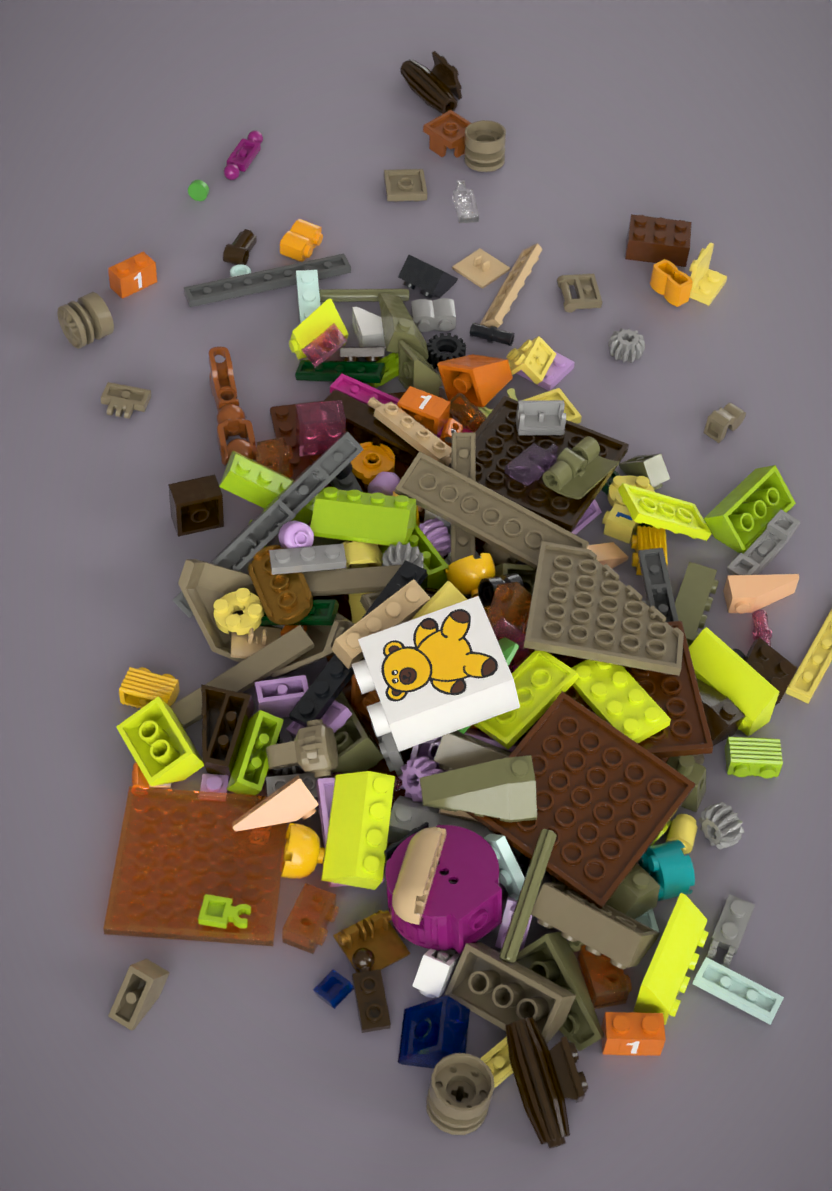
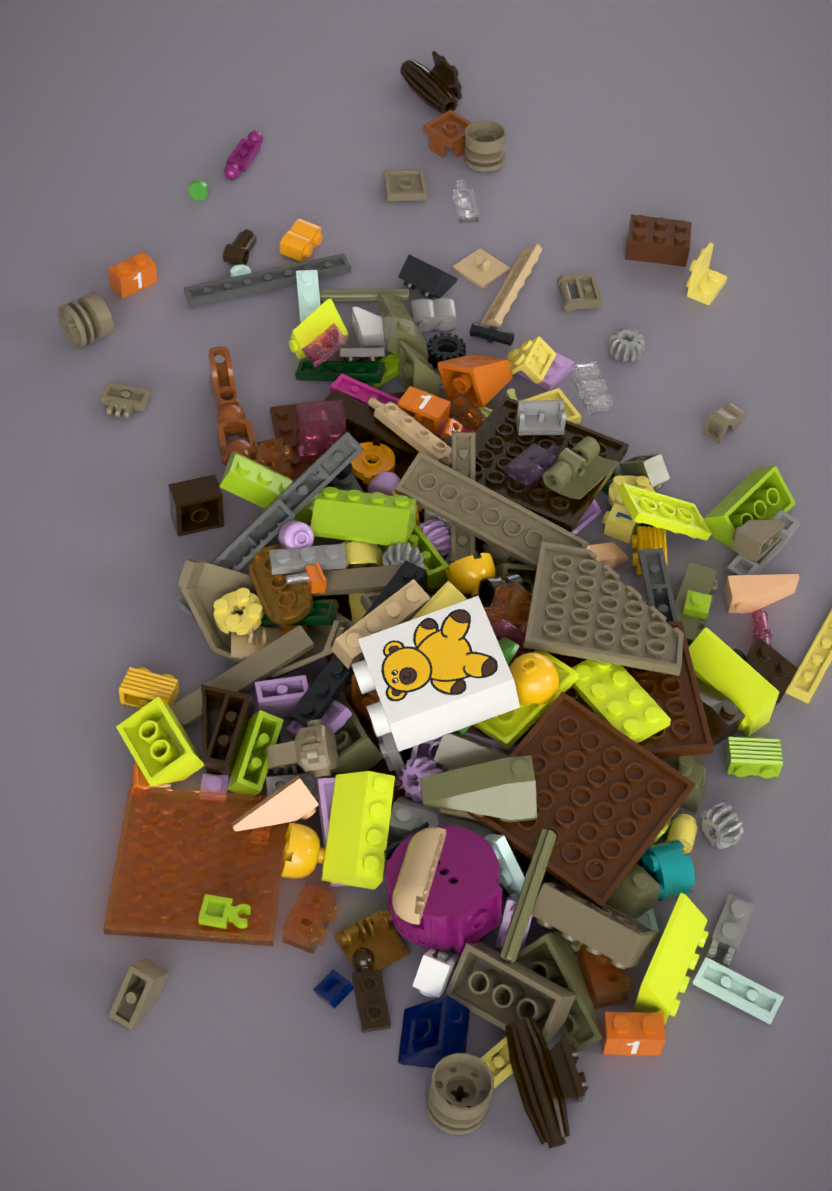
light orange brick [650,259,693,307] -> none
none -> orange piece [286,562,327,594]
none -> yellow cylinder [509,652,560,706]
none -> clear beam [572,361,613,414]
none -> lime plate [683,590,712,620]
none -> dark tan slope [732,520,785,562]

